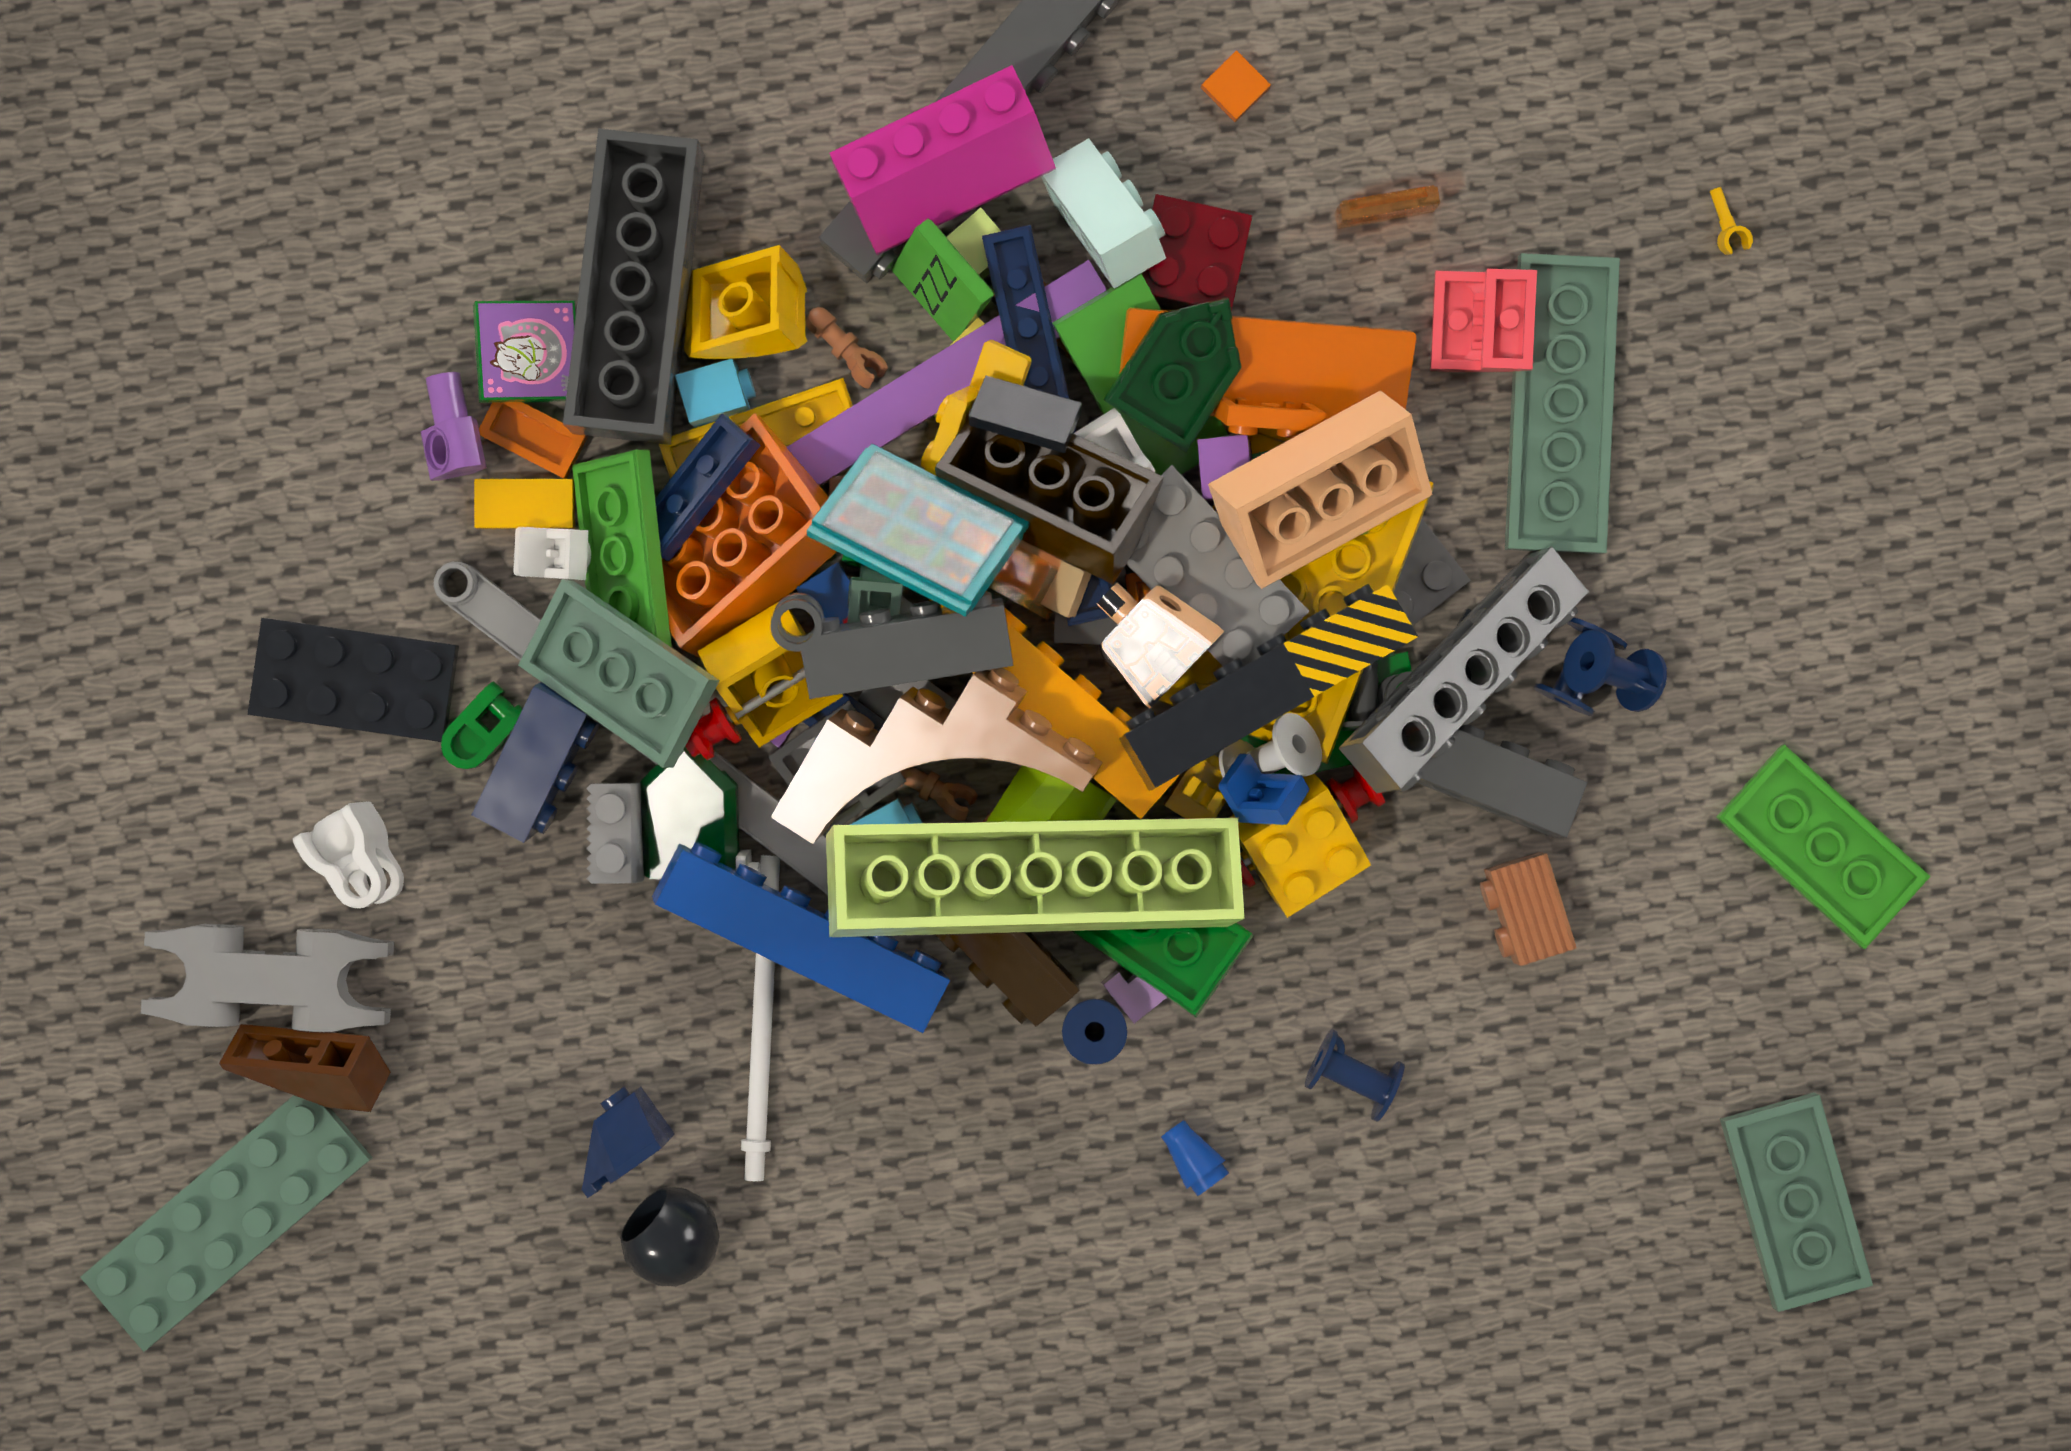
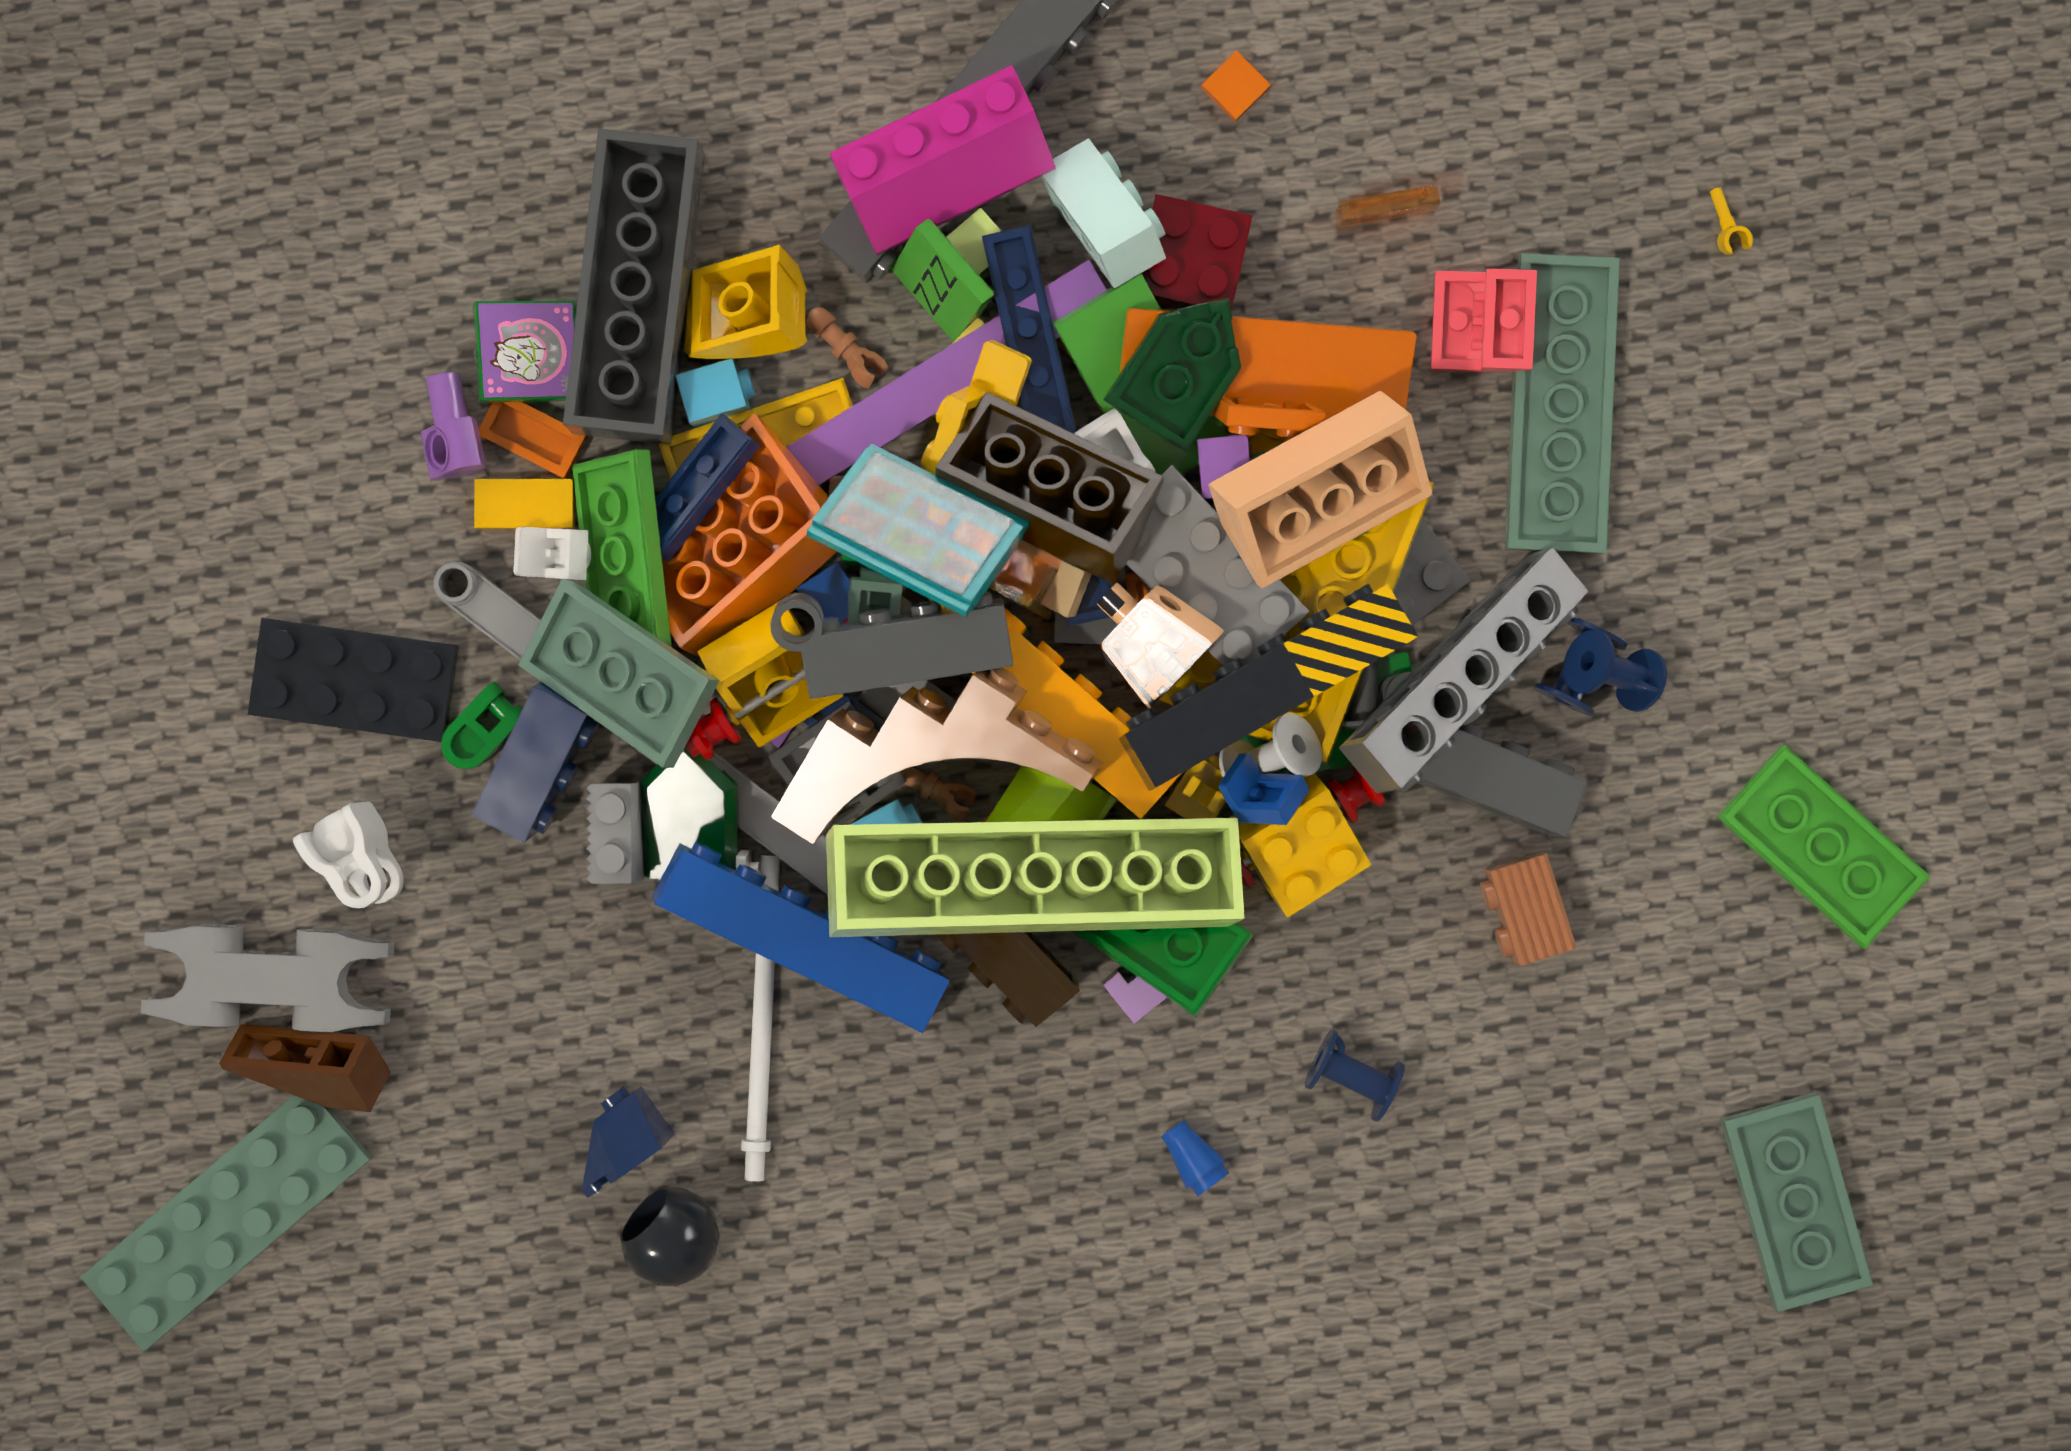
tile [969,375,1082,453] -> none
dark blue piece [1062,999,1127,1065] -> none

